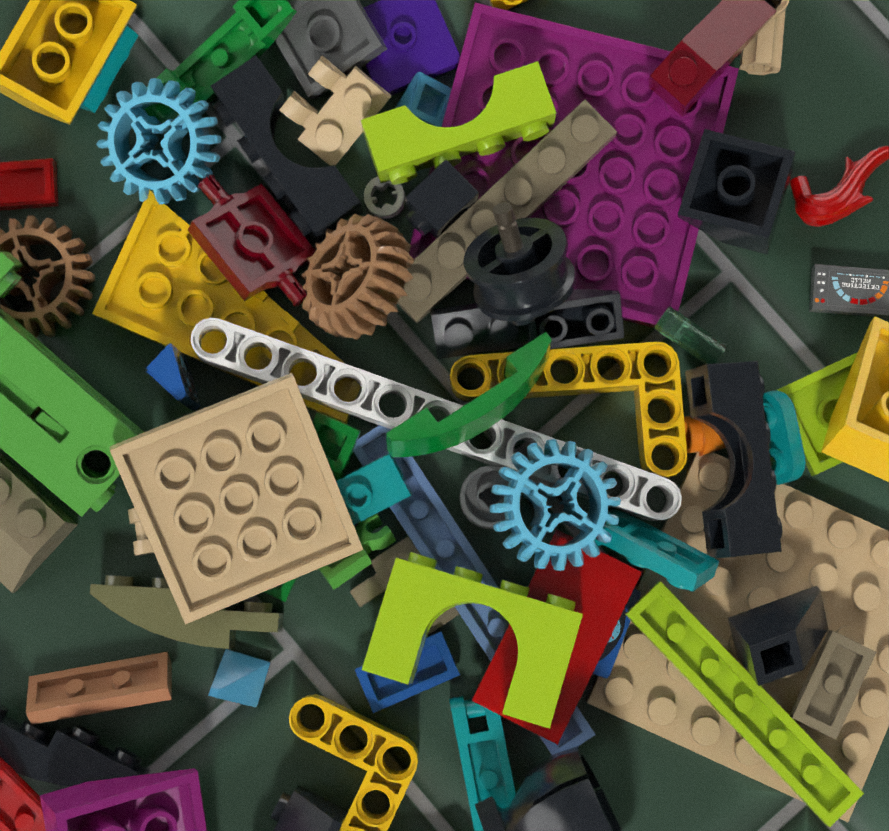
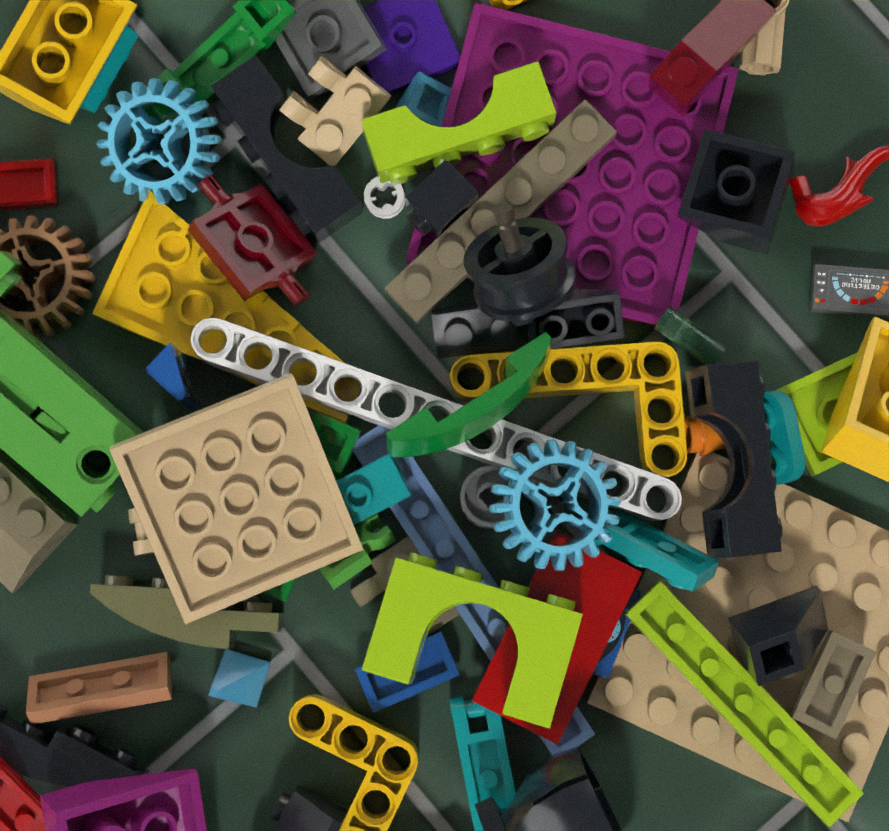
medium nougat gear [301,214,414,340] -> none

